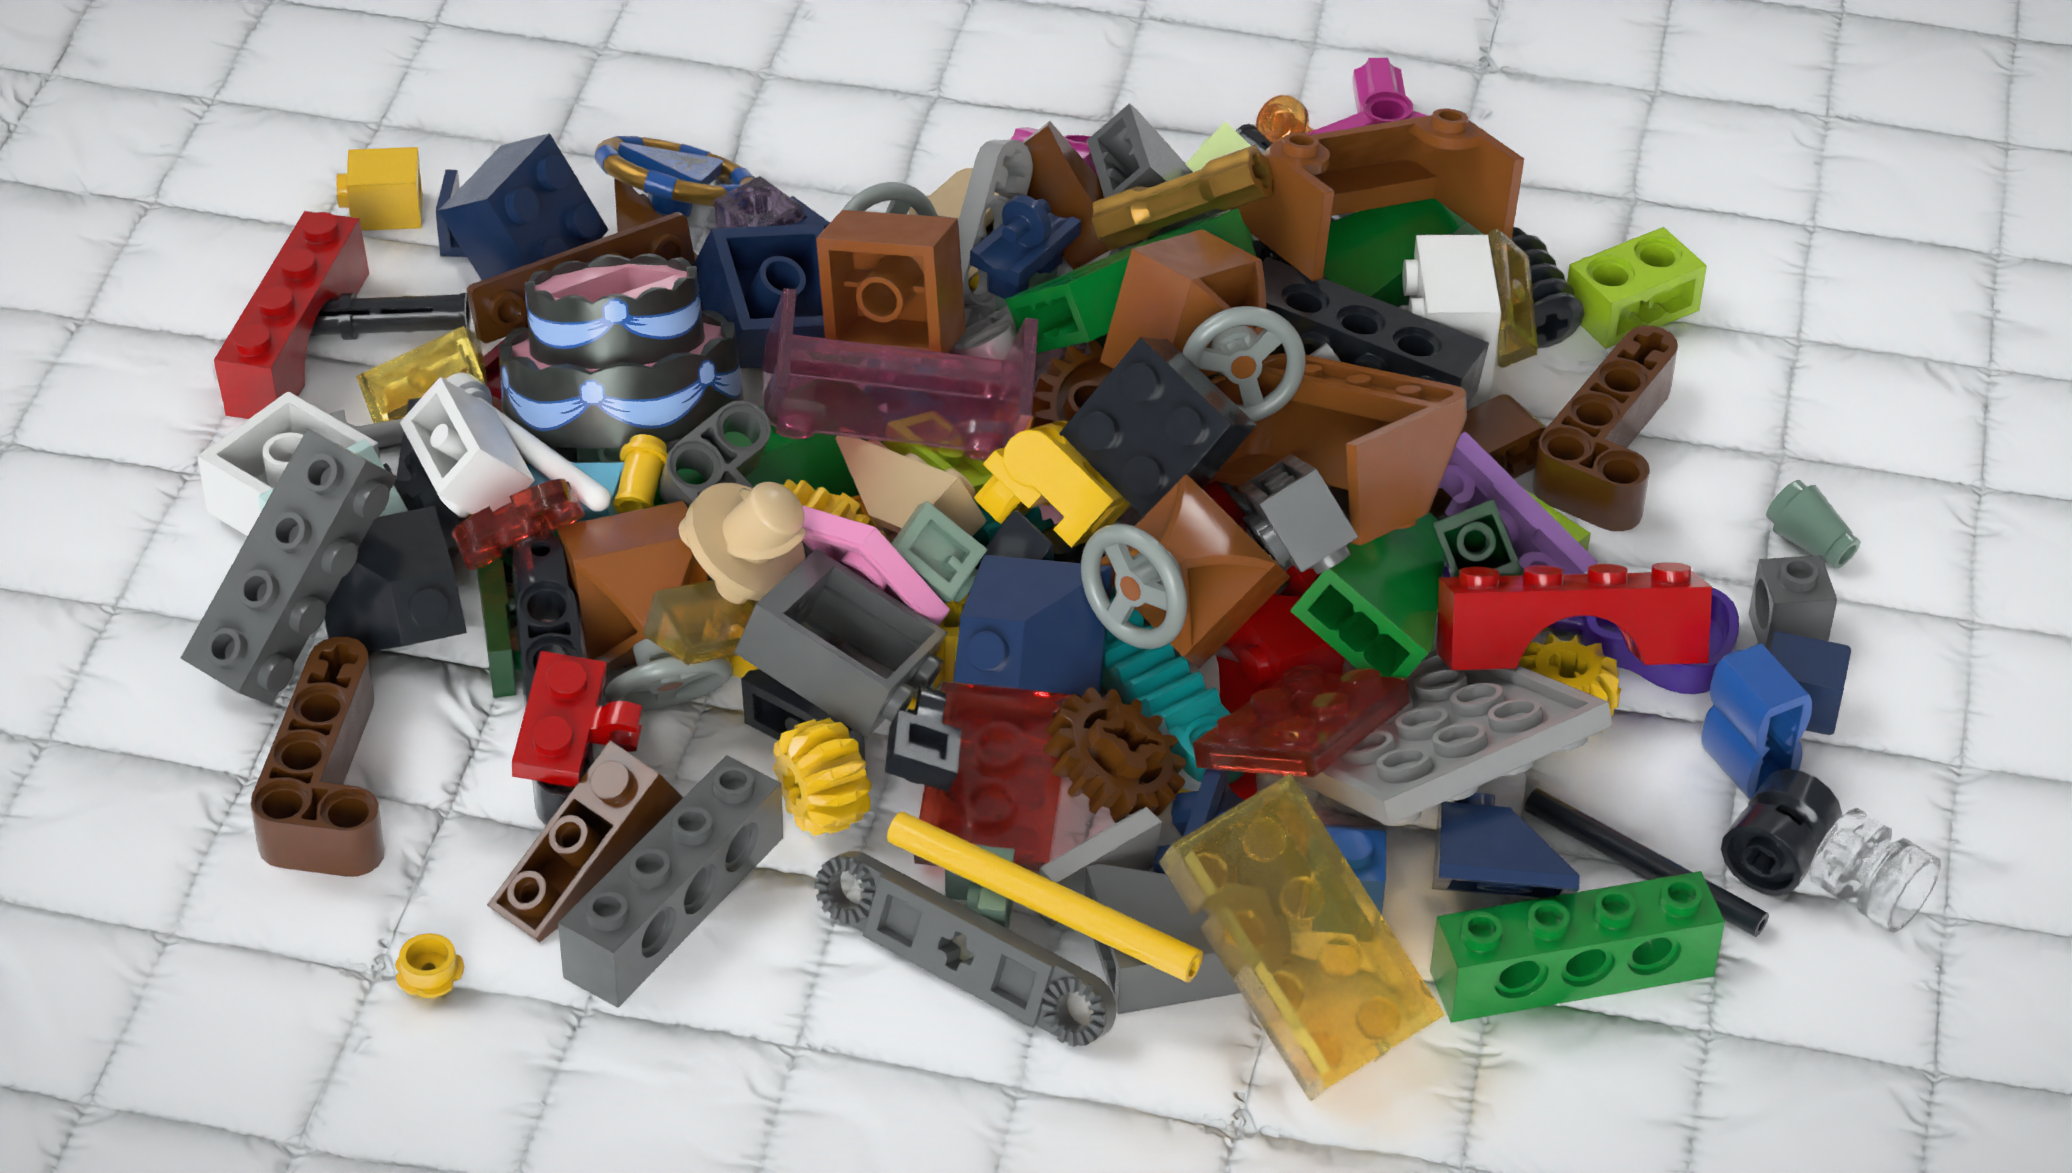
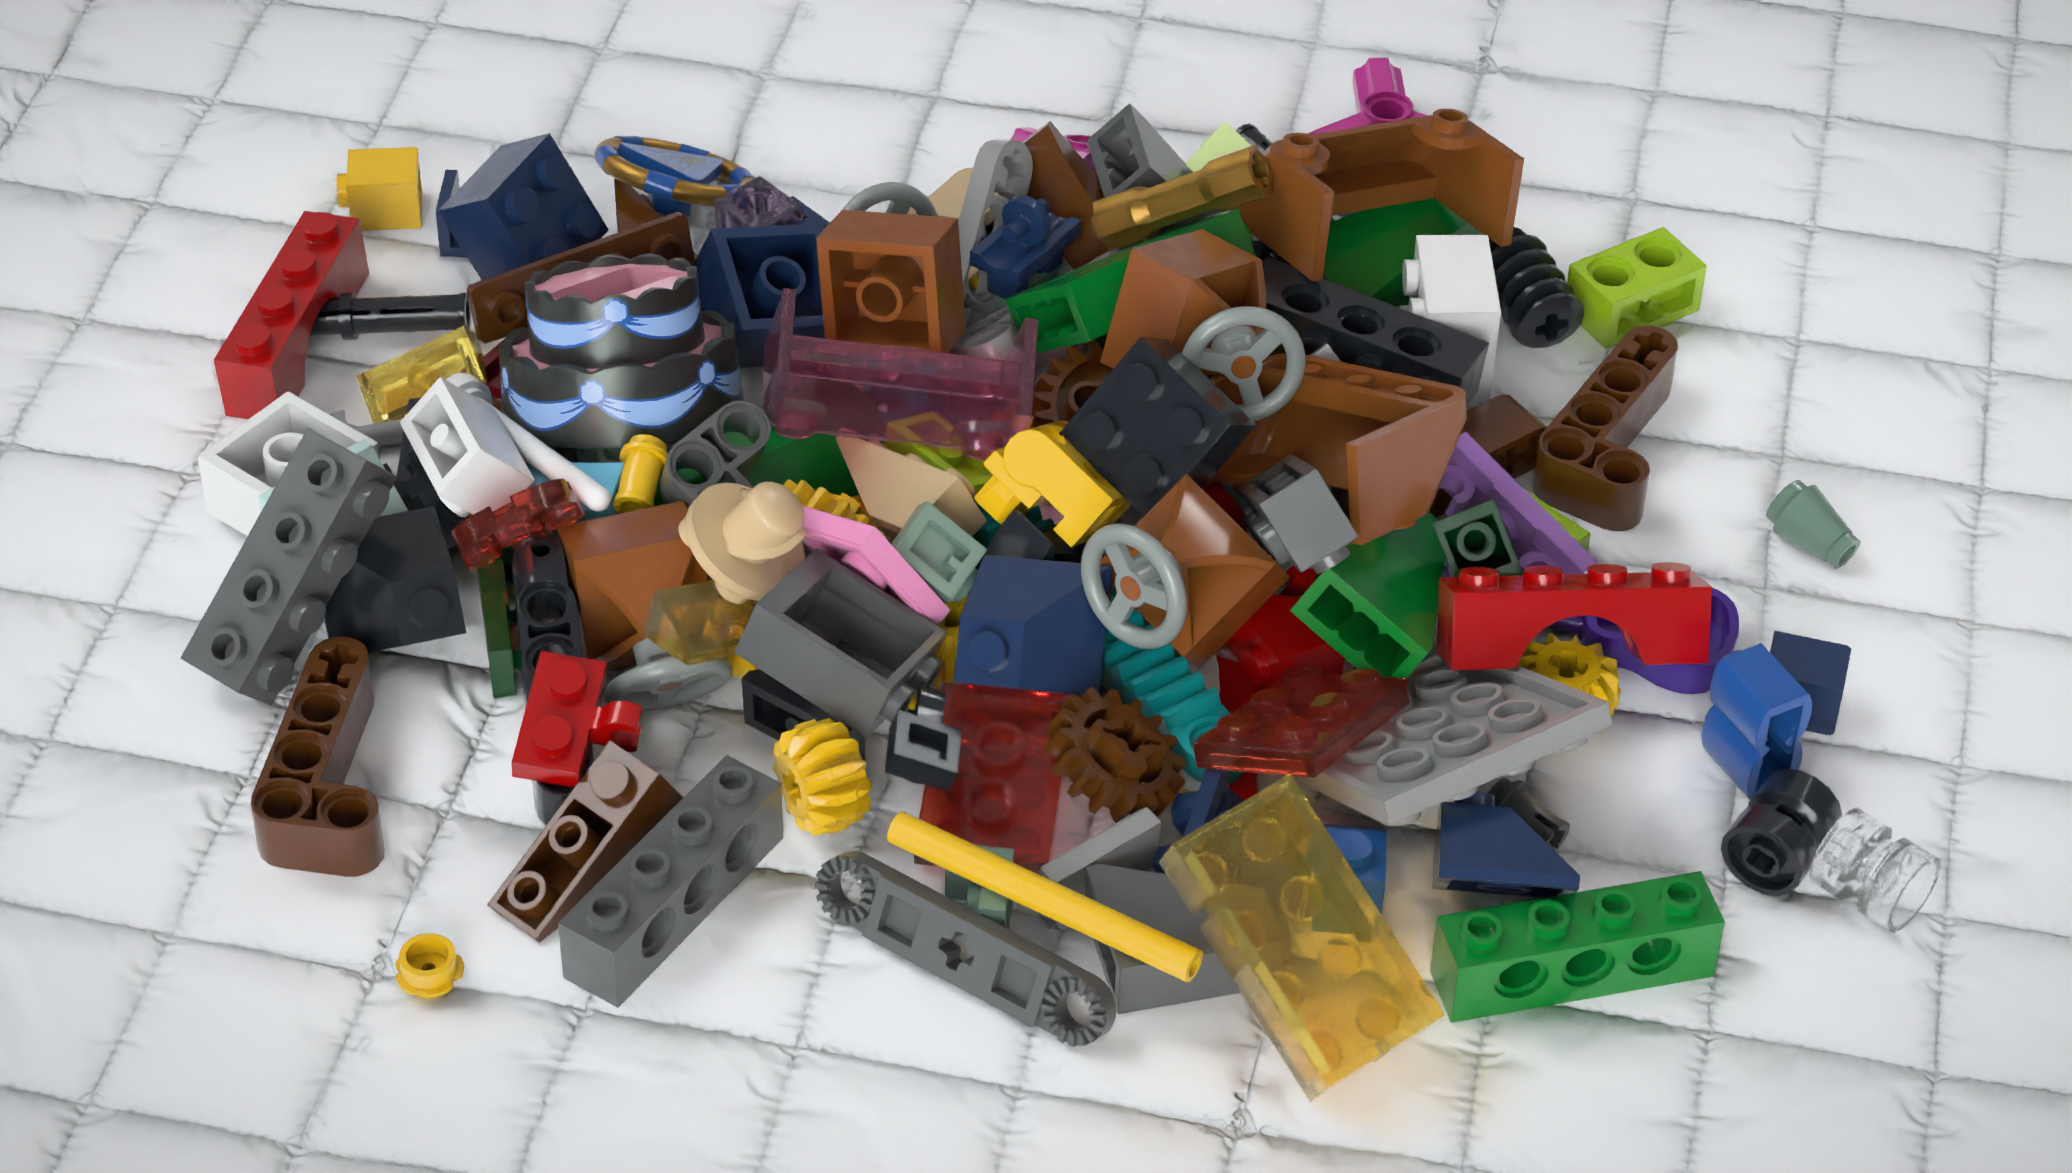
clear orange plate [1256,95,1314,143] -> none
clear yellow slope [1489,228,1538,368] -> none
black piece [1524,788,1769,937] -> none
dark grey brick [1748,555,1837,652] -> none
none -> dark grey pin [1487,778,1570,849]

